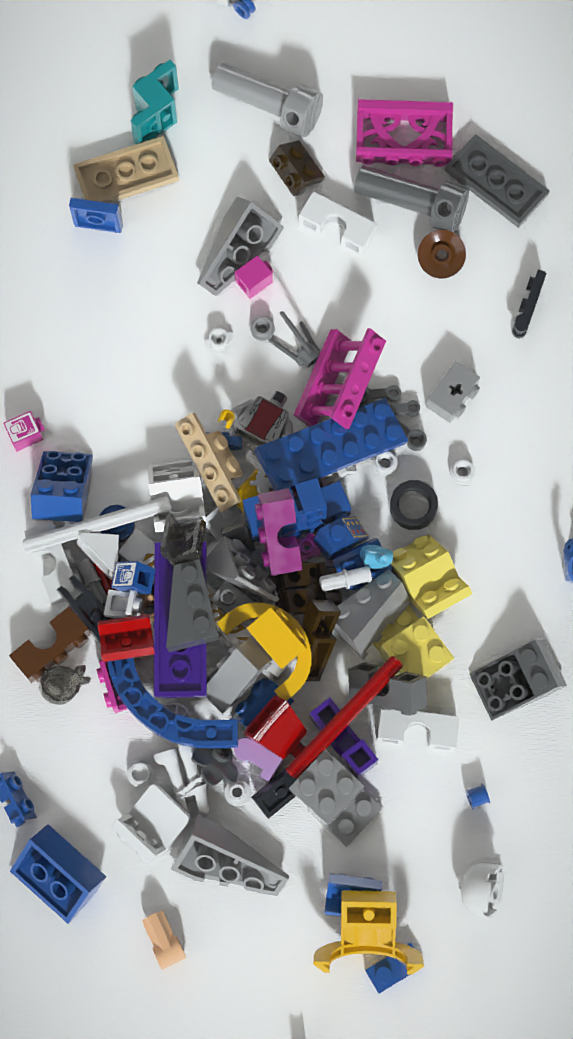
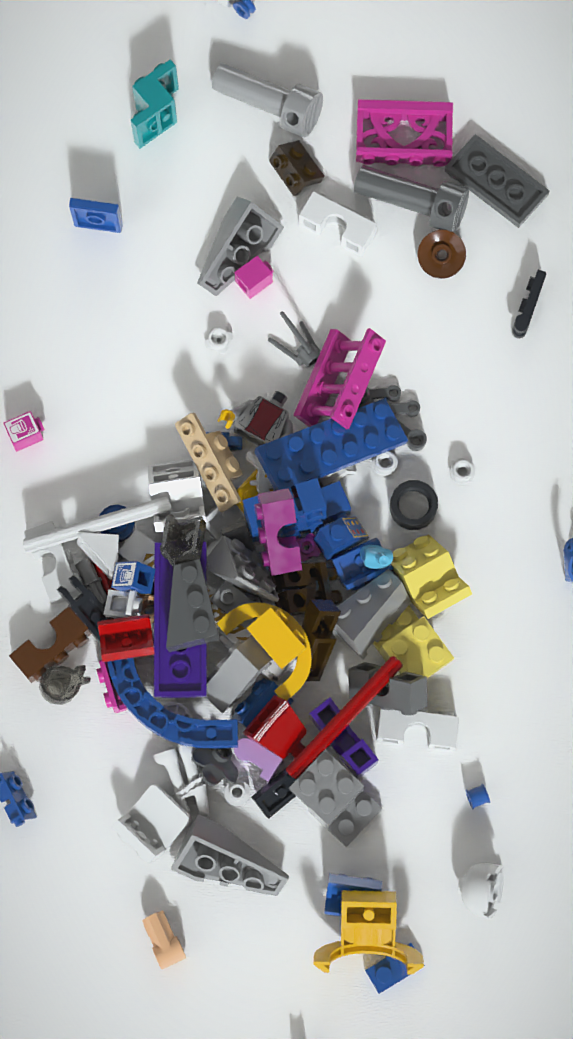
blue slope [10,824,107,924] -> none
blue slope [31,451,93,522] -> none
tan plate [73,136,179,203] -> none
white plate [127,761,153,788] -> none
light grey plate [250,317,275,341] -> none
white axle [319,566,372,591] -> none
light grey brick [426,361,481,423] -> none
dark grey slope [469,639,567,721] -> none

